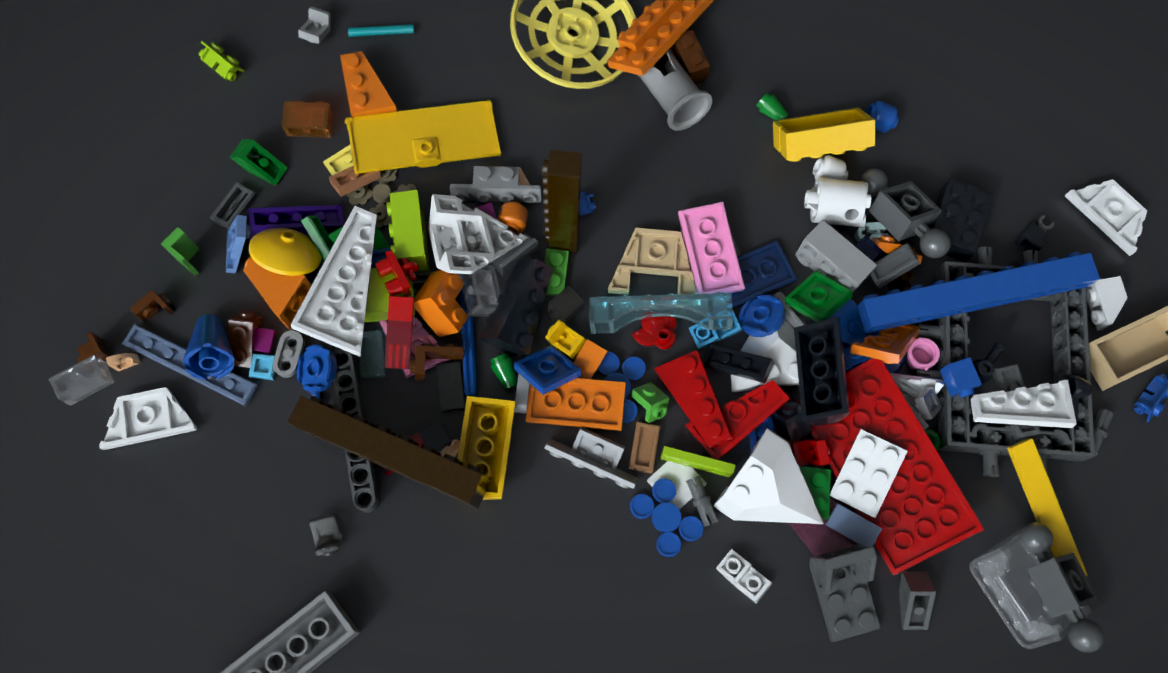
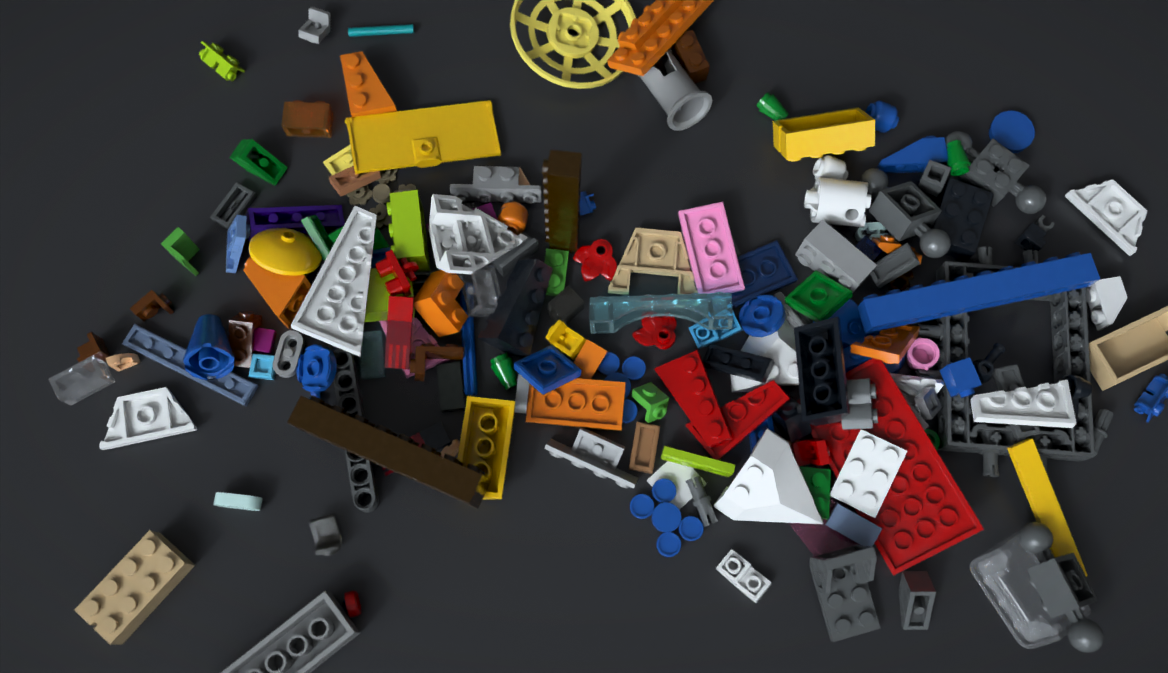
none -> tan piece [75,530,195,644]
none -> light aqua beam [213,492,263,511]
none -> red tile [342,590,361,617]
none -> red plate [573,239,617,281]
none -> dark grey brick [842,379,878,430]
none -> blue slope [877,136,947,173]
none -> dark grey brick [917,160,951,197]
none -> dark grey brick [945,131,1047,214]
none -> green cone [947,140,971,176]
none -> blue tile [989,110,1035,153]

